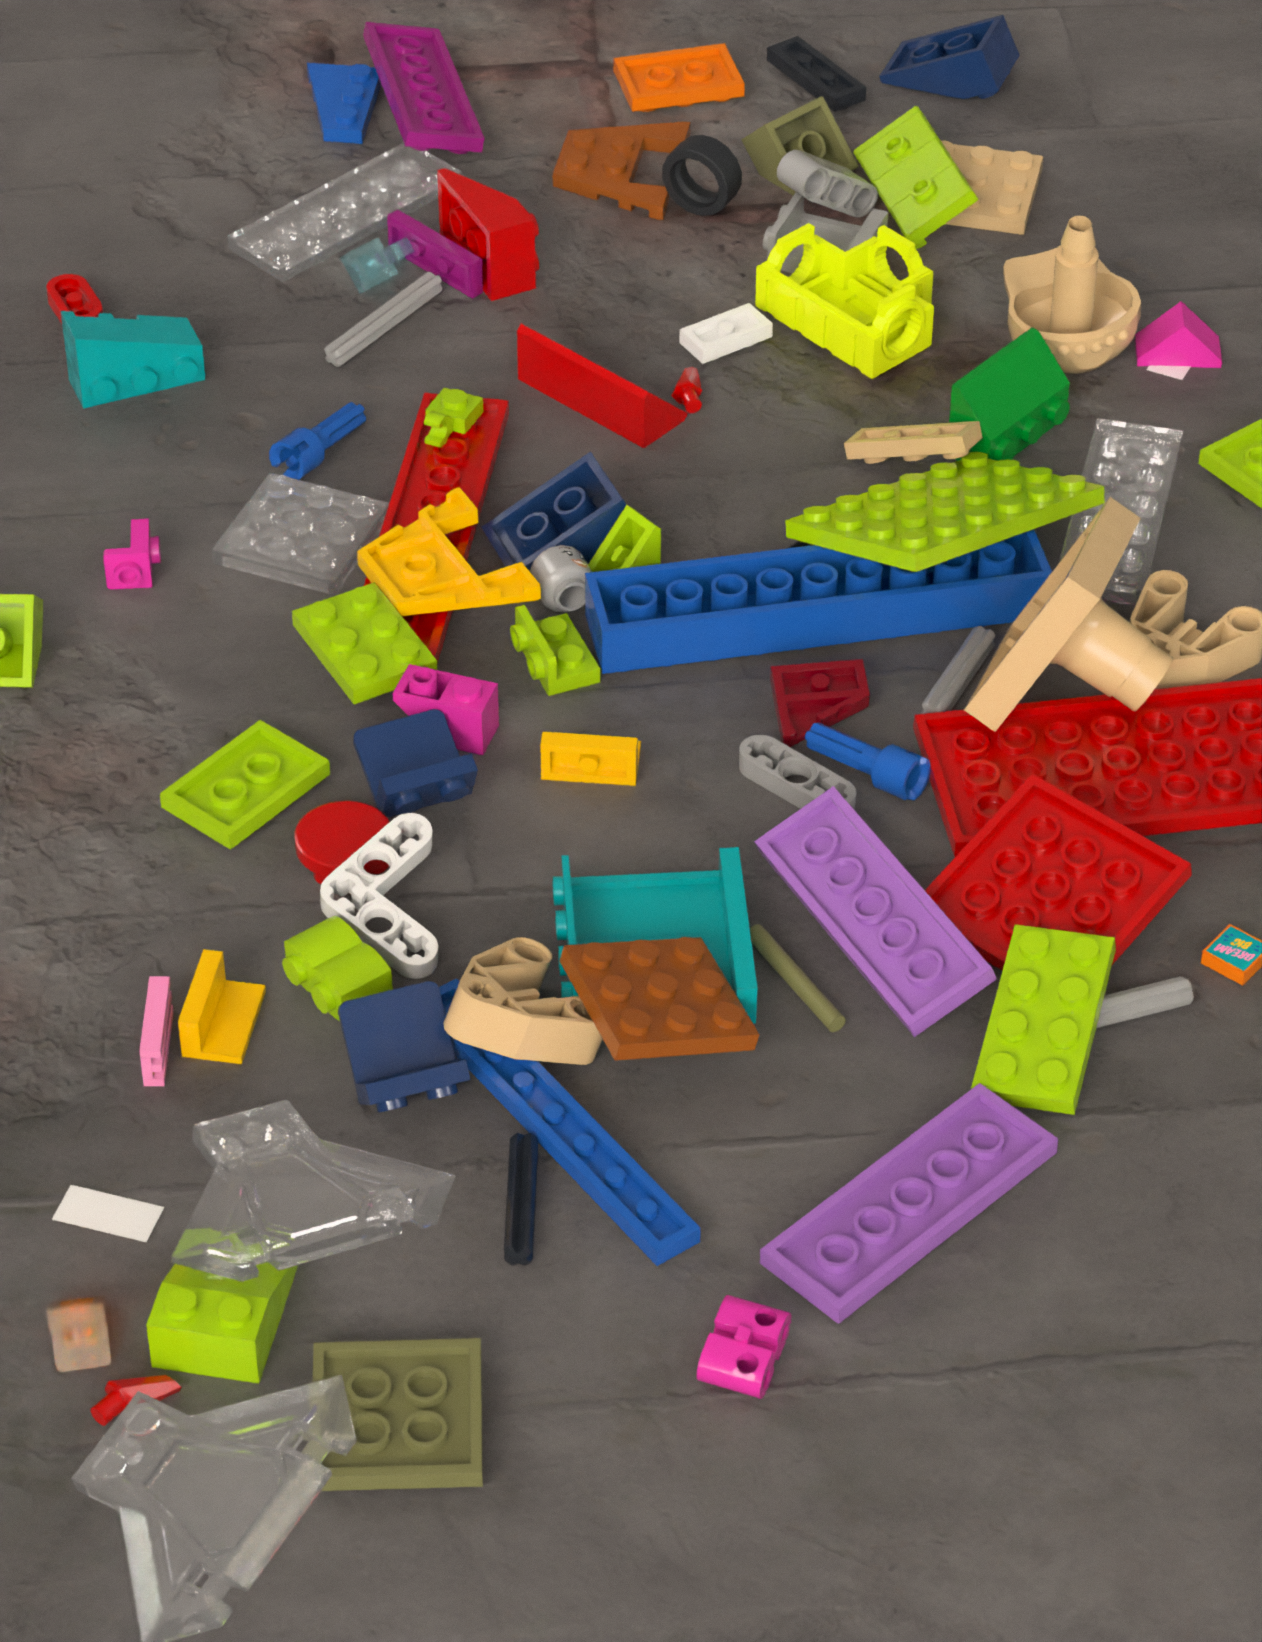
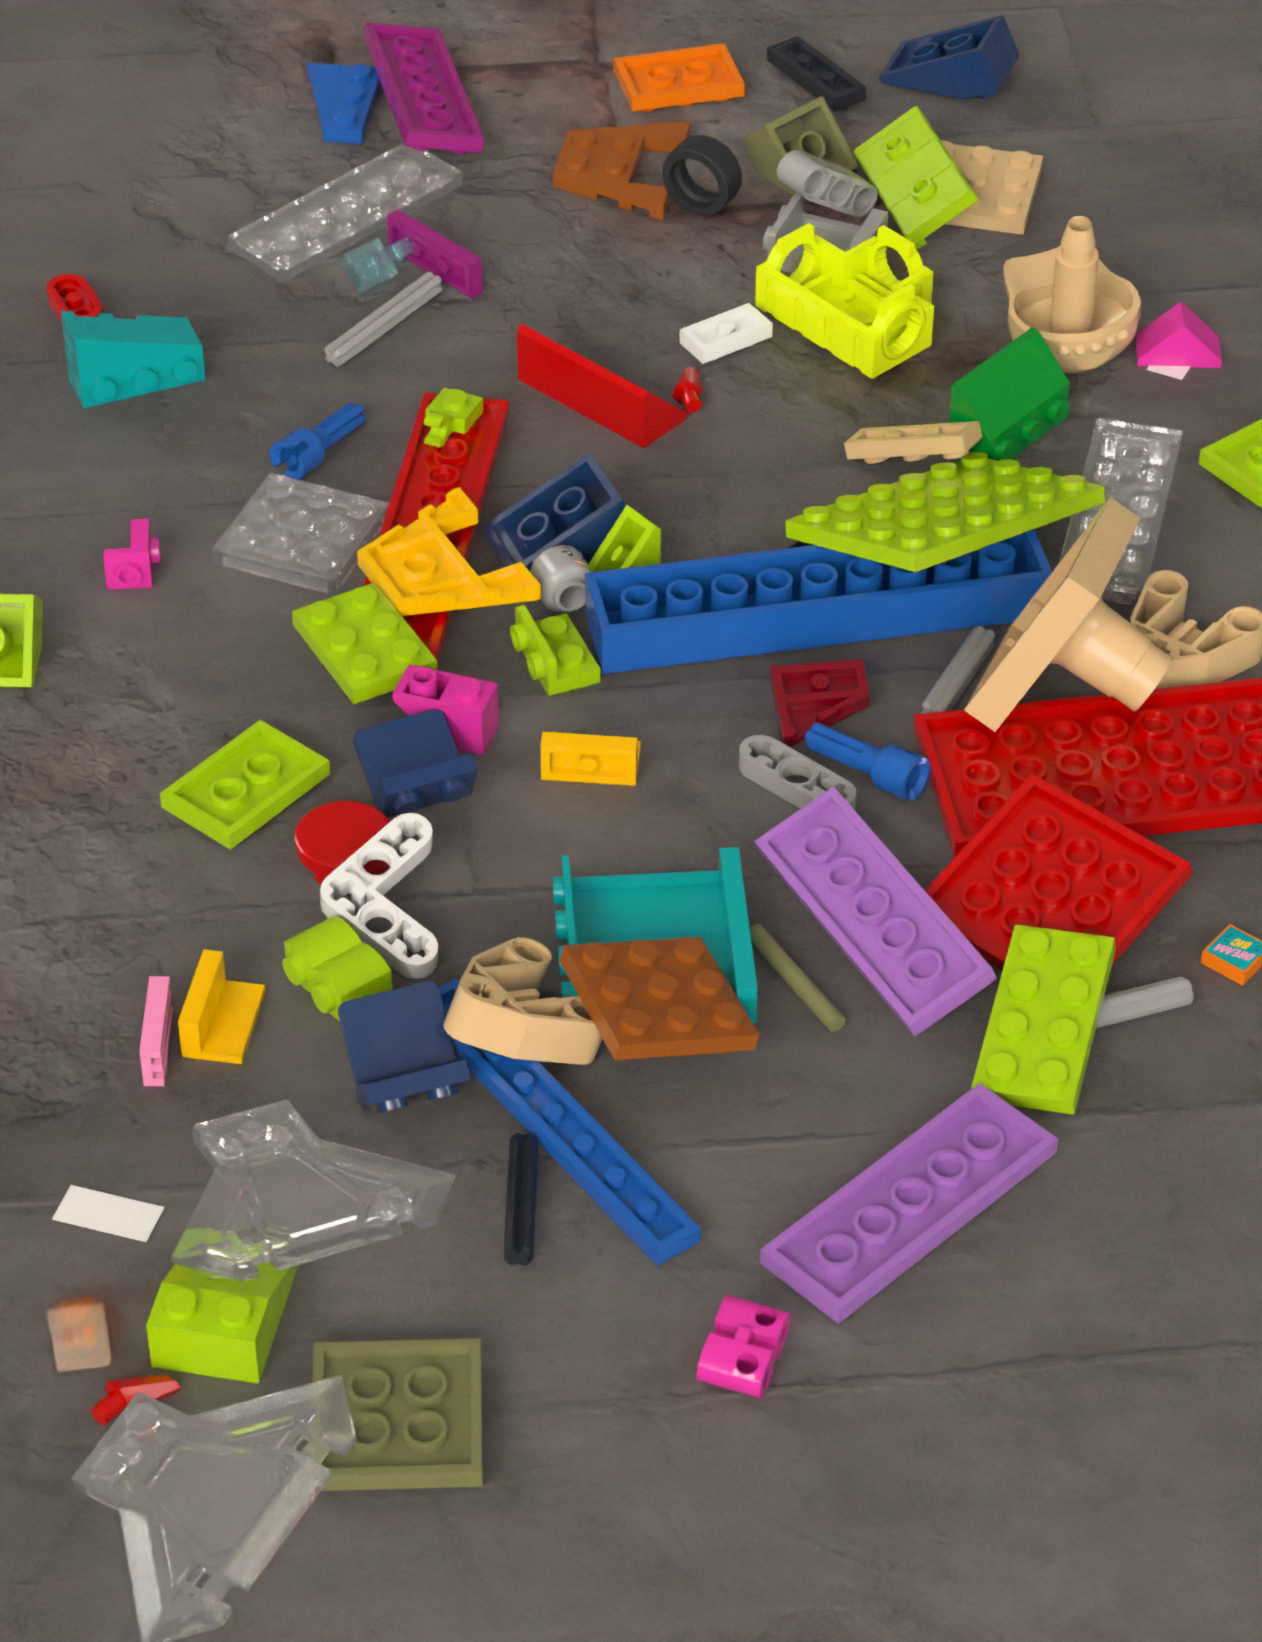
red slope [437,168,539,301] -> none

